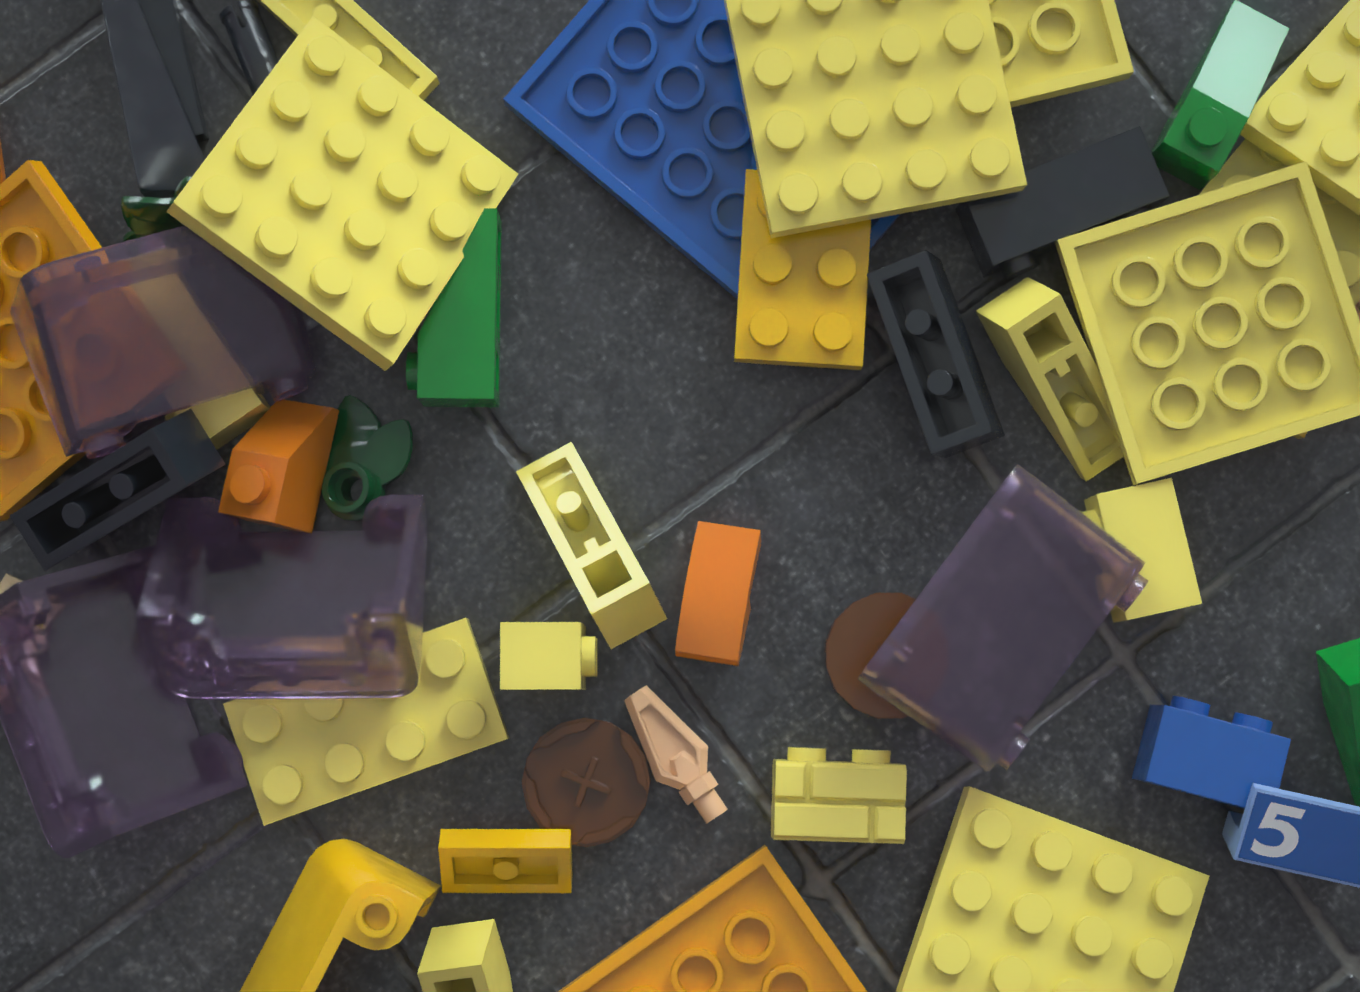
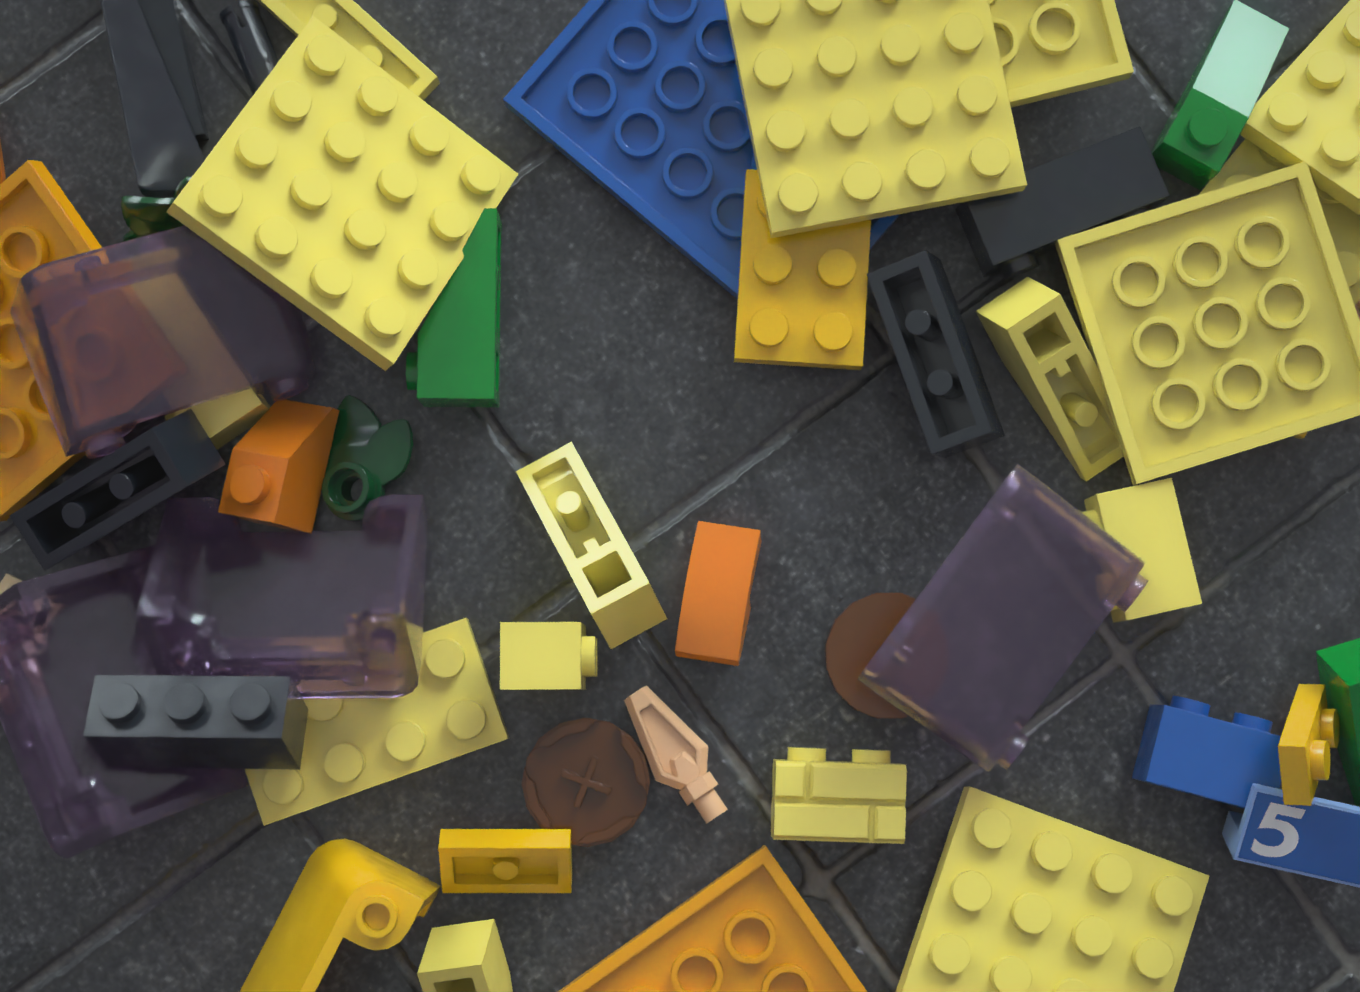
none -> black brick [83,675,308,770]
none -> yellow plate [1278,684,1340,806]

